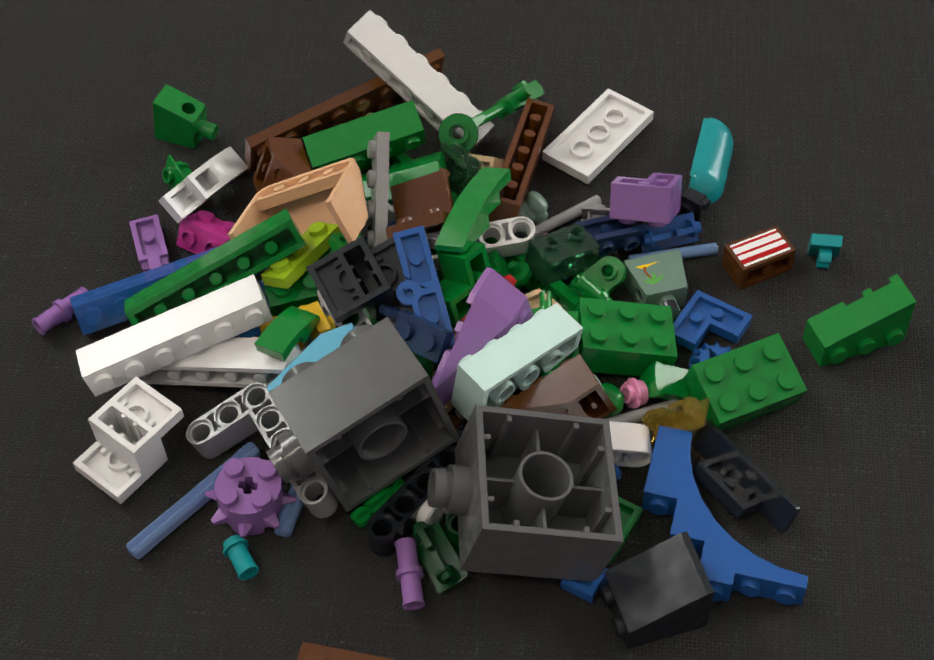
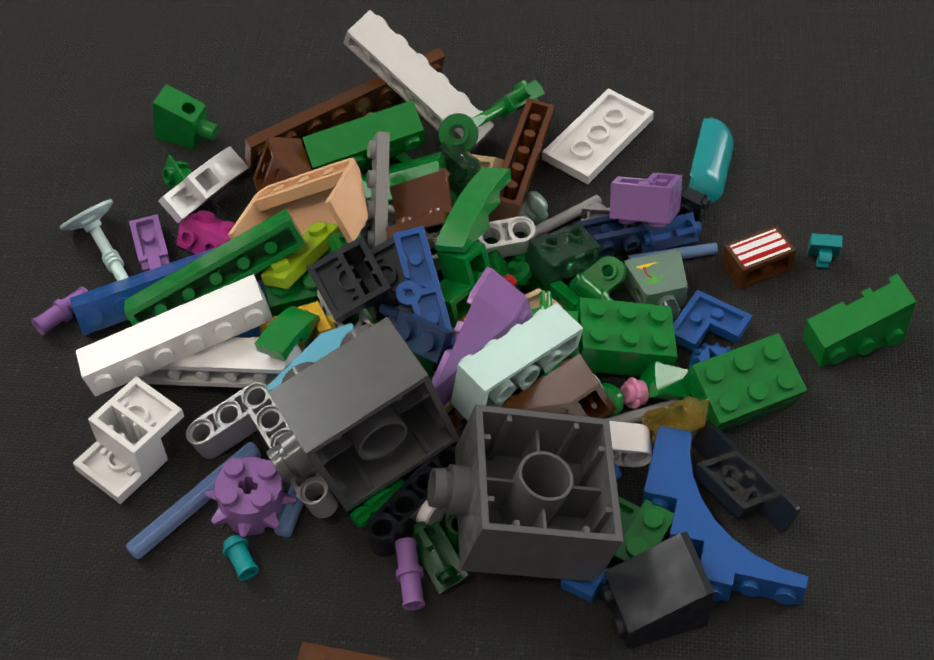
none -> light aqua dish [60,199,128,281]
none -> green plate [613,499,674,563]

